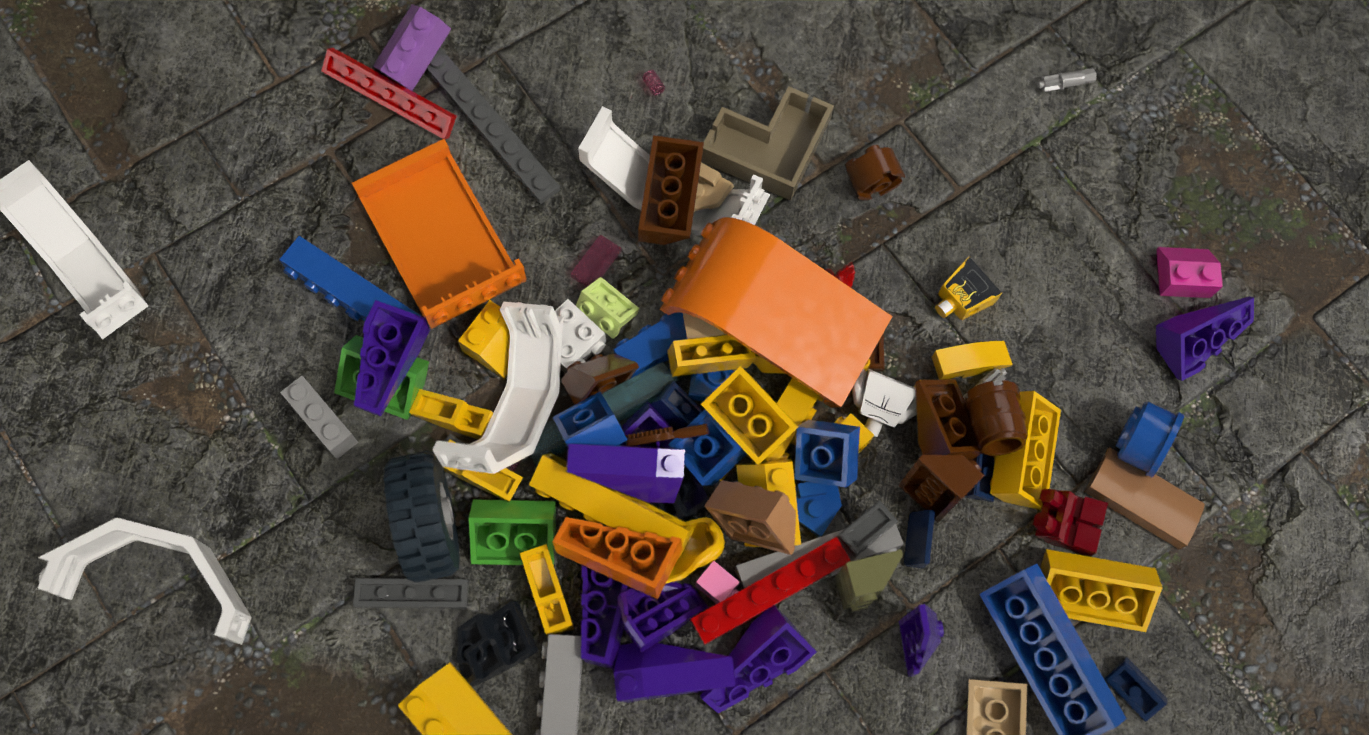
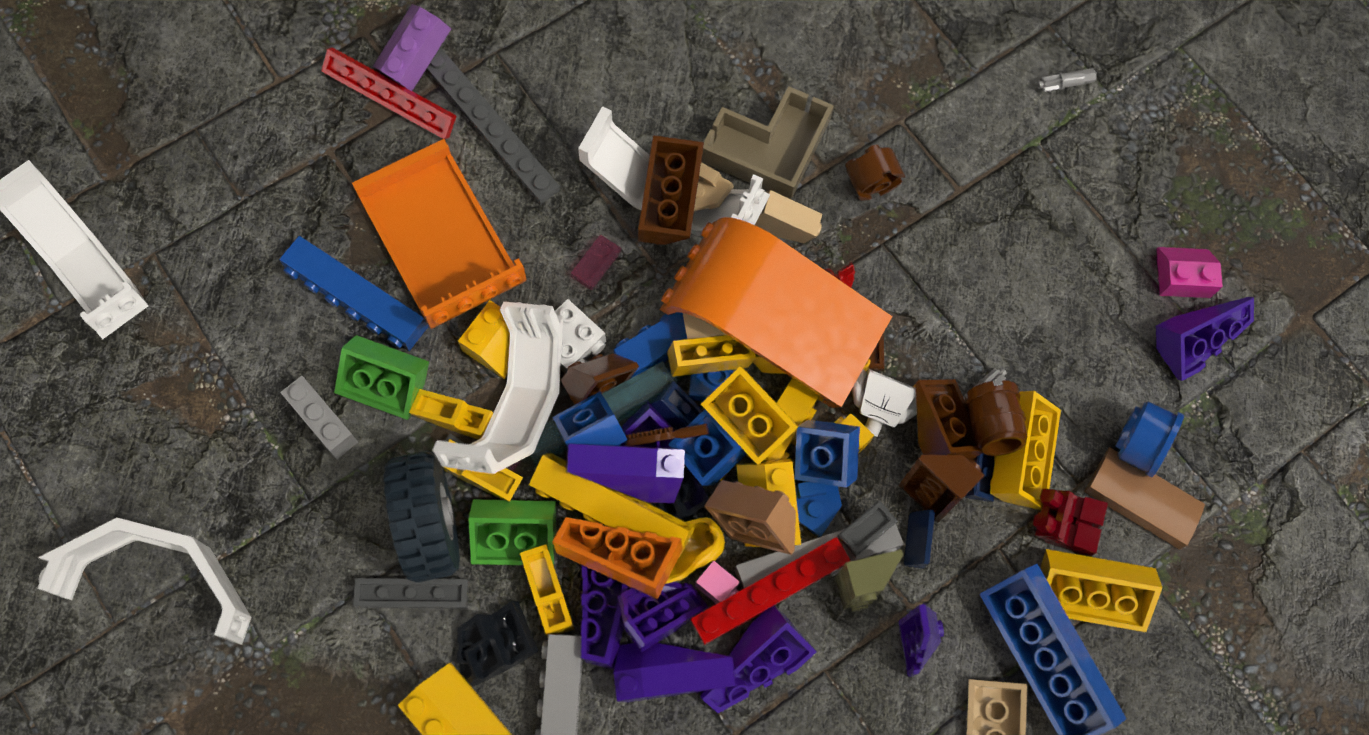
dark purple wedge [354,300,430,417] -> none
yellowish green bracket [576,277,640,339] -> none
clear pink piece [642,70,665,96] -> none
yellow slope [932,341,1013,380] -> none
torso [935,257,1002,320] -> none
dark blue slope [1104,657,1167,722] -> none
none -> tan slope [755,190,822,243]

